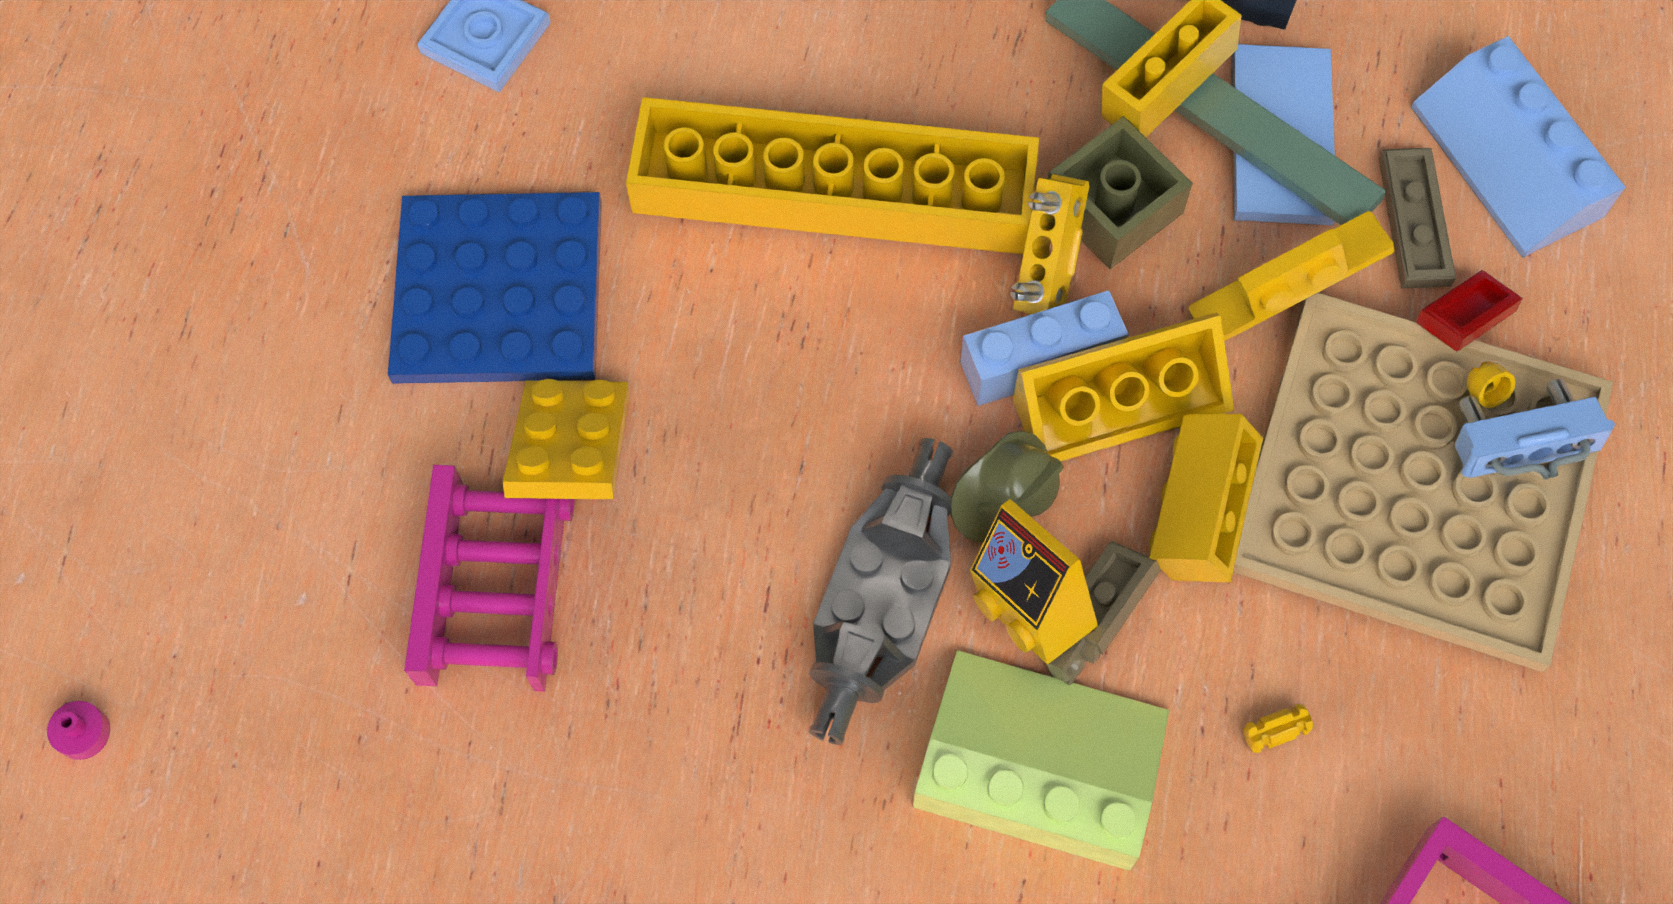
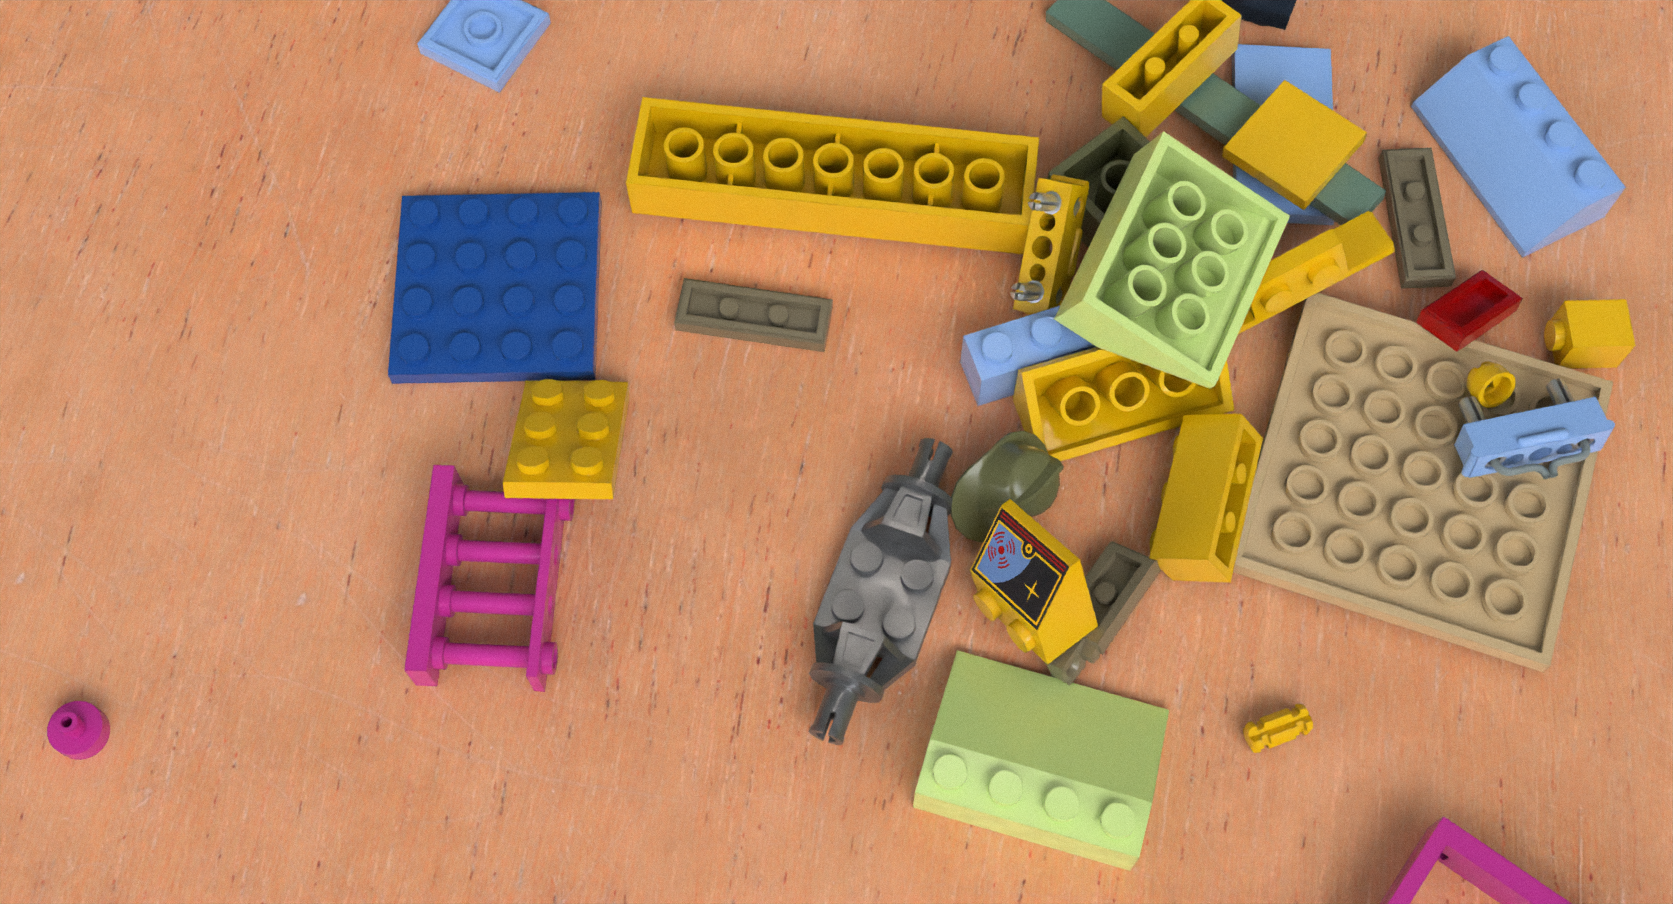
none -> dark tan tile [674,278,833,352]
none -> yellowish green slope [1054,131,1290,389]
none -> yellow tile [1222,80,1367,210]
none -> yellow brick [1544,299,1636,369]

